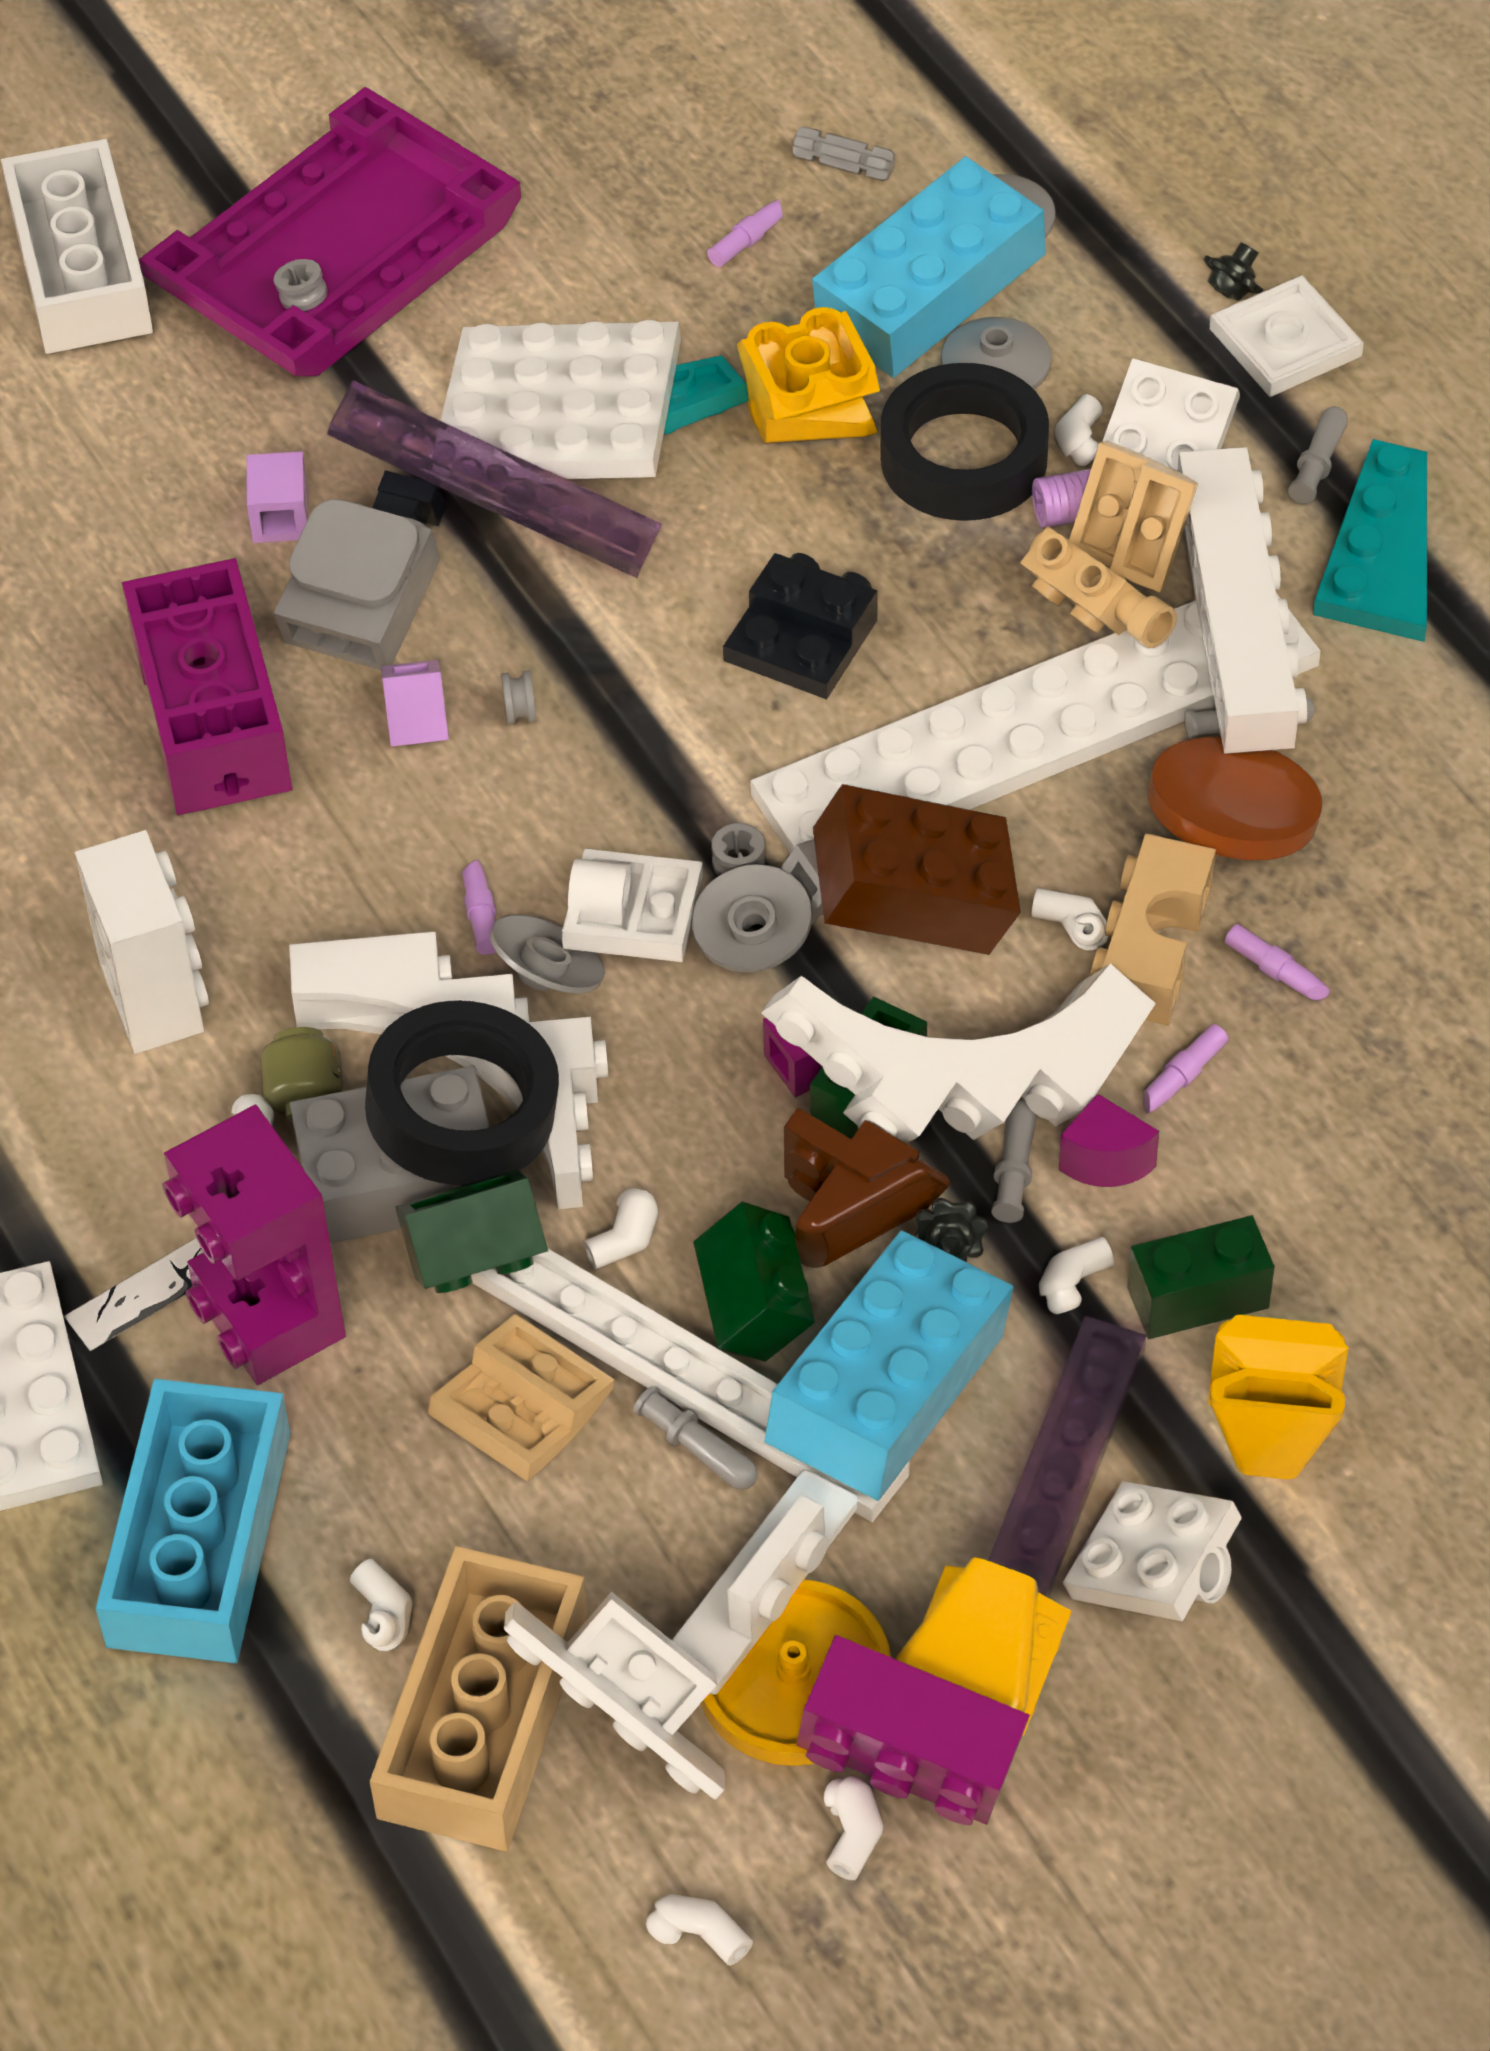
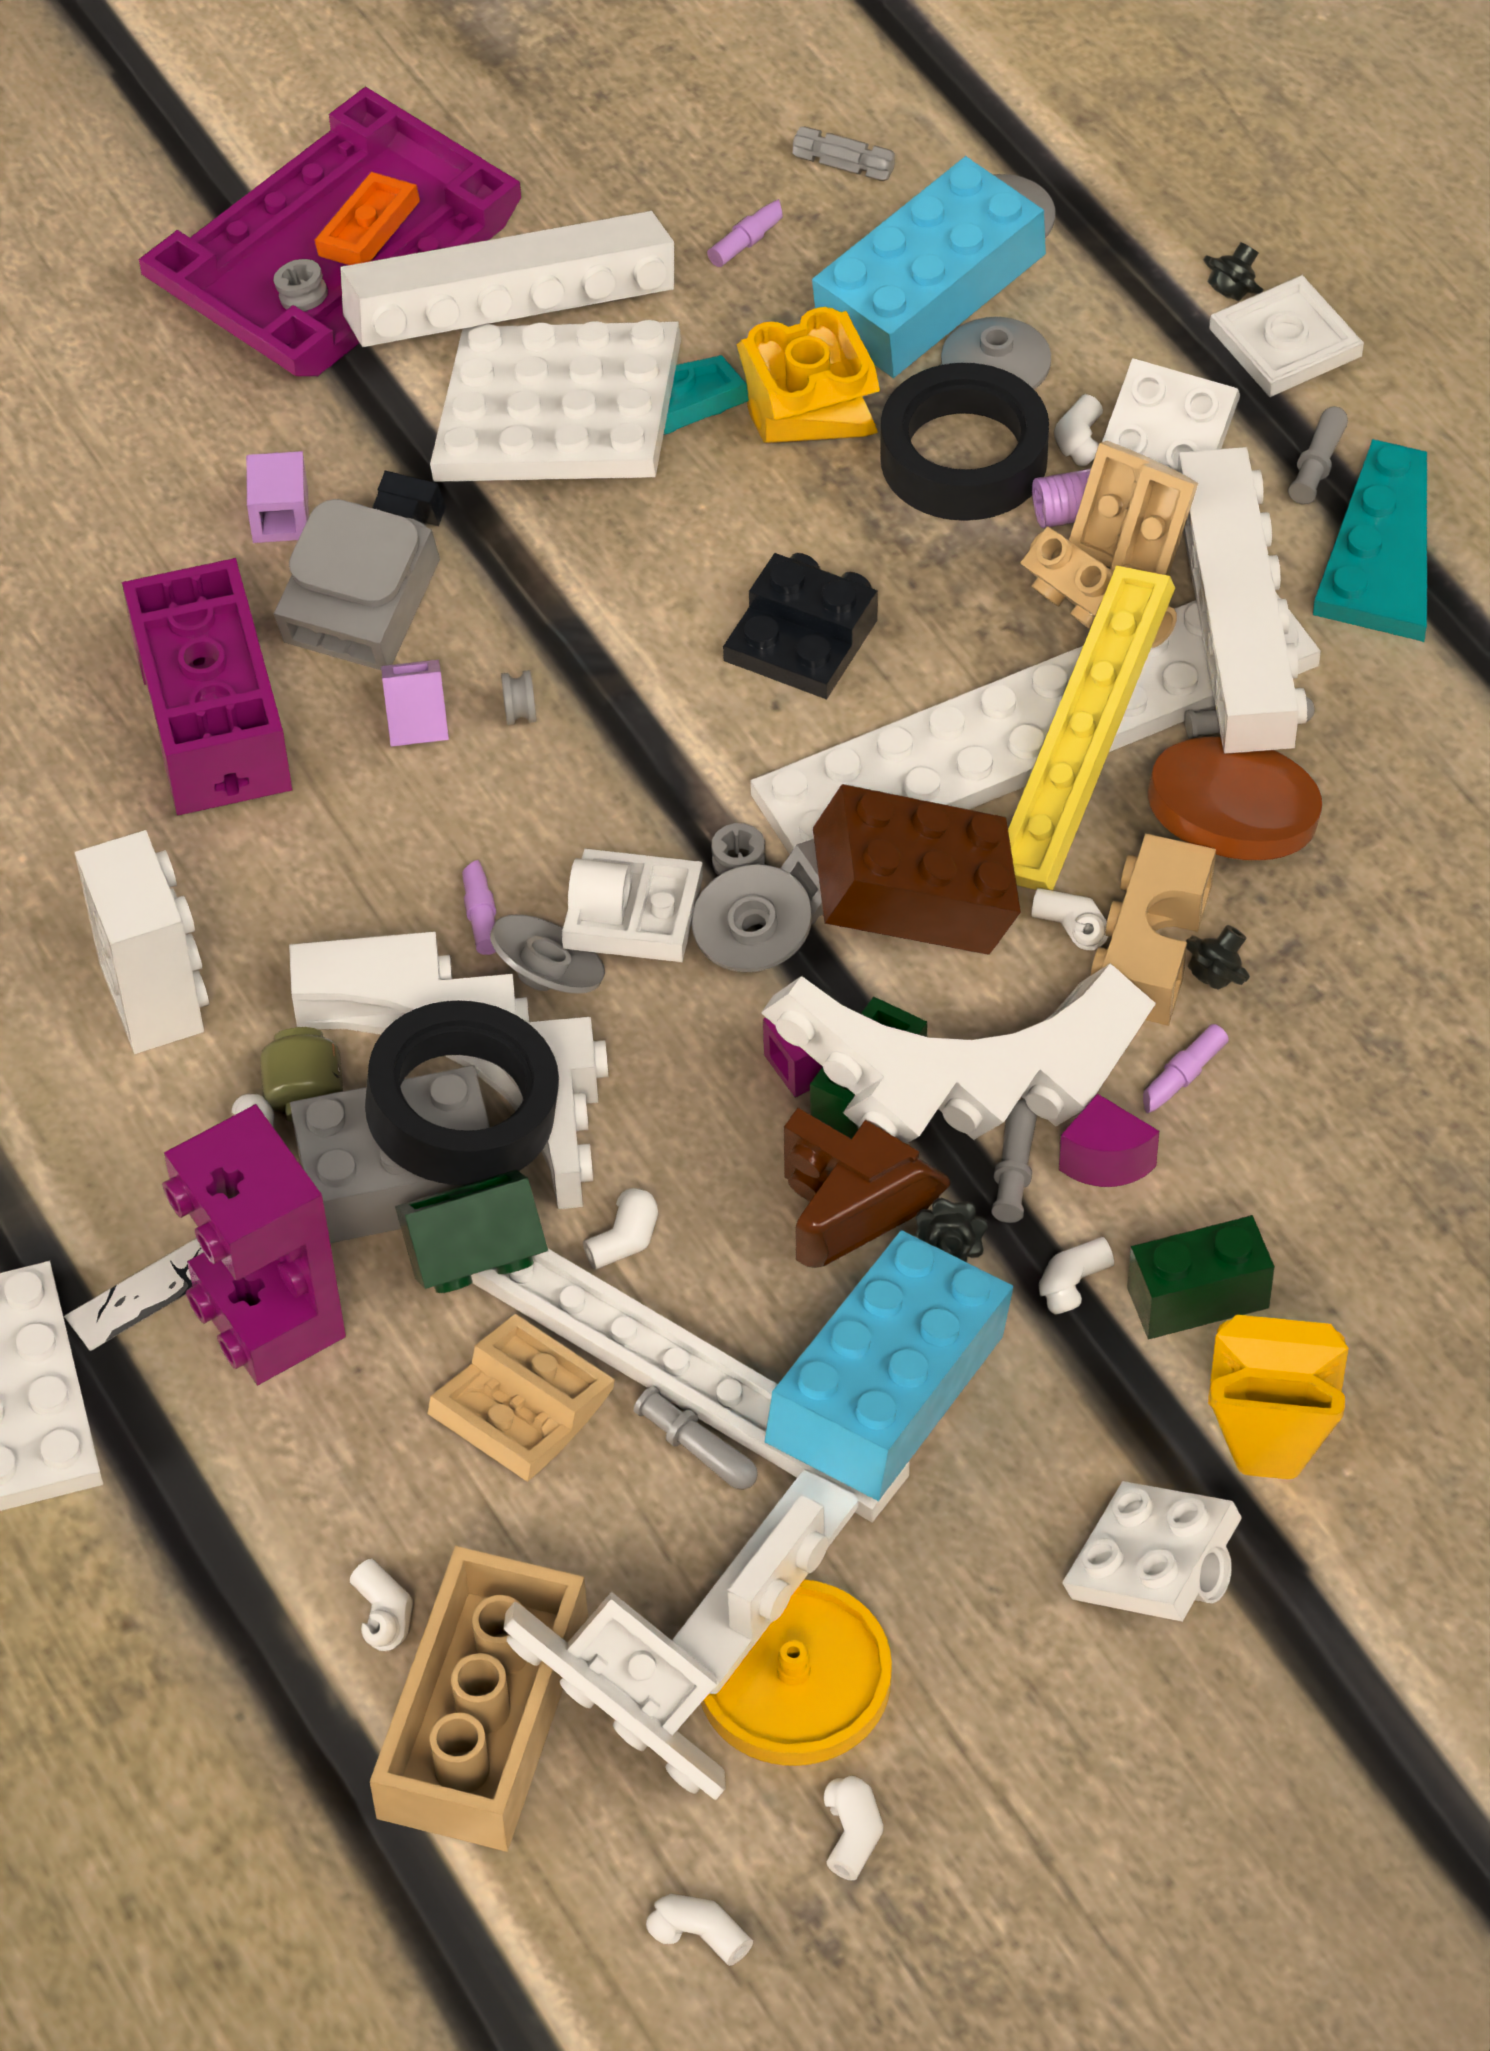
white brick [1,139,153,354] -> none
medium azure brick [96,1379,291,1663] -> none
clear purple plate [327,380,662,578] -> none
dark green brick [693,1201,815,1362] -> none
magenta brick [796,1635,1030,1825] -> none
yellow piece [896,1557,1072,1737] -> none
clear purple plate [988,1316,1147,1598] -> none
lavender piece [1225,924,1330,1000] -> none
none -> orange plate [314,172,420,265]
none -> white brick [341,211,674,347]
none -> light yellow plate [1008,566,1175,890]
none -> pearl dark grey plant [1186,925,1250,990]

